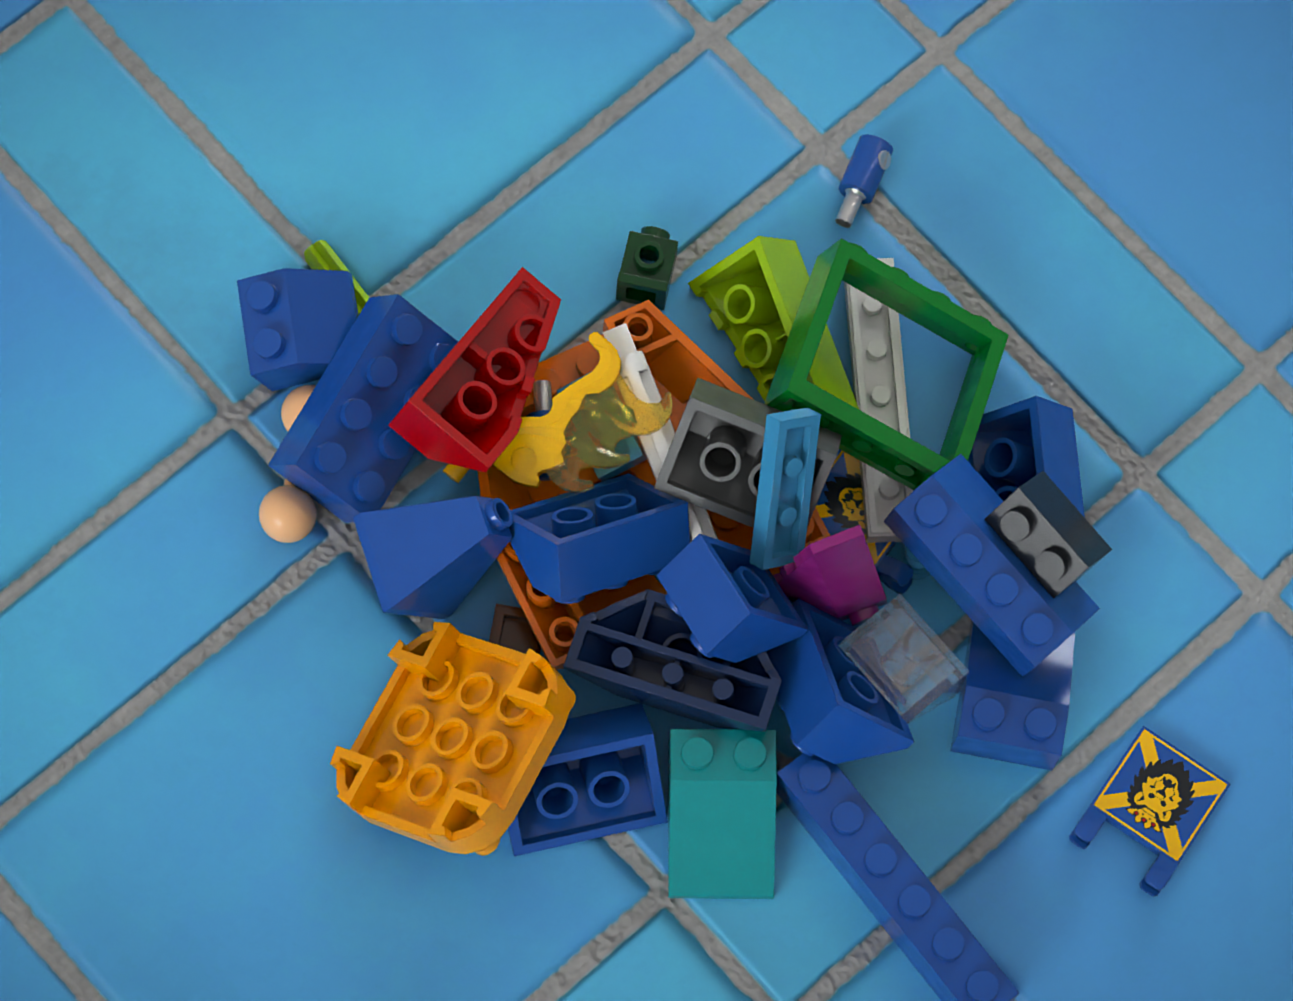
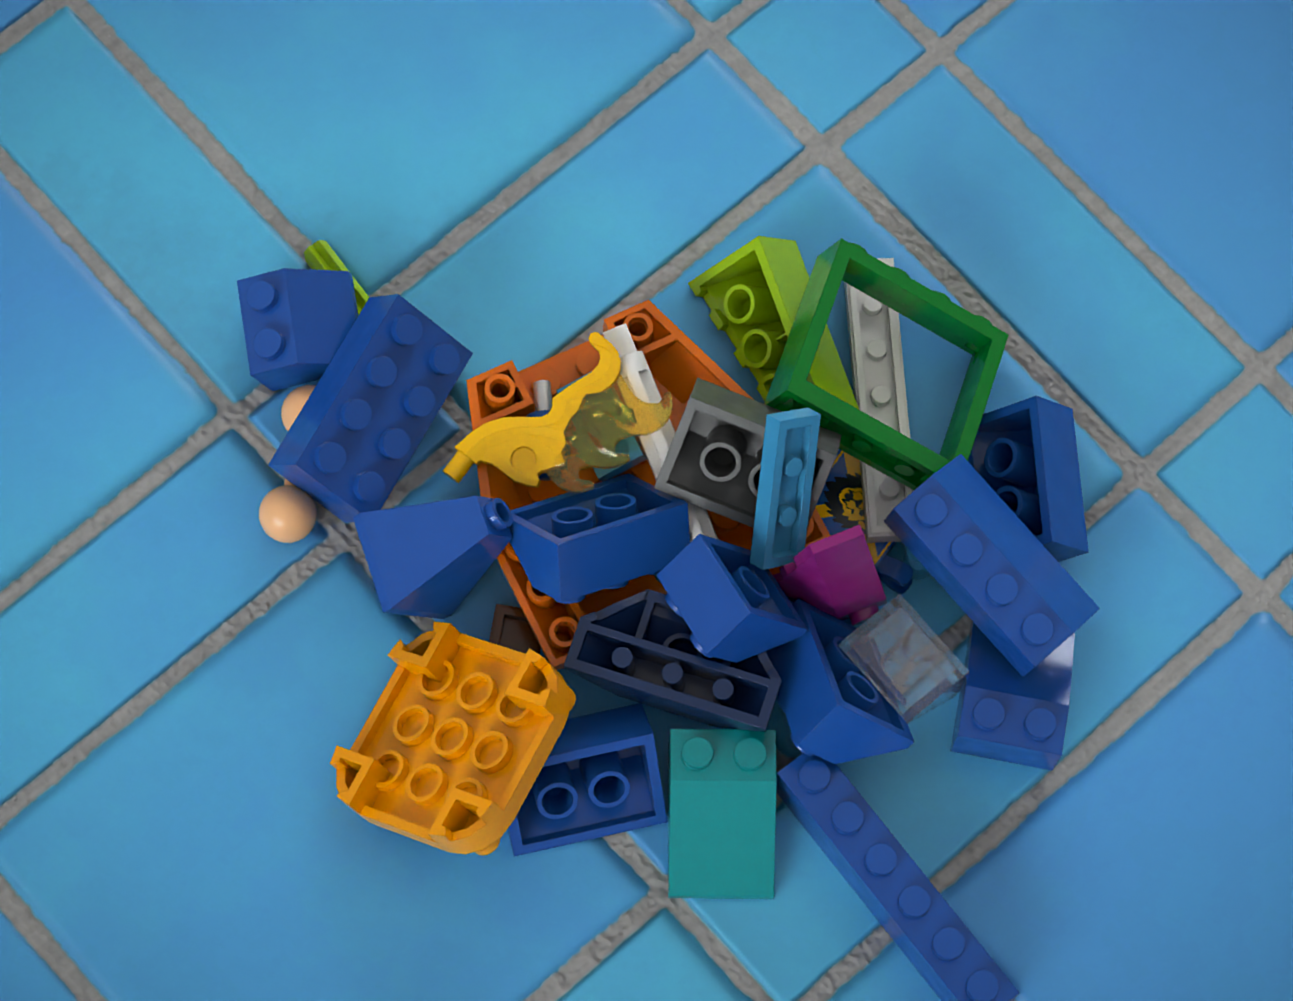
red wedge [388,267,561,473] -> none
dark green brick [616,226,679,310] -> none
blue piece [835,134,893,228] -> none
black brick [985,471,1112,598] -> none
flag [1069,726,1231,897] -> none

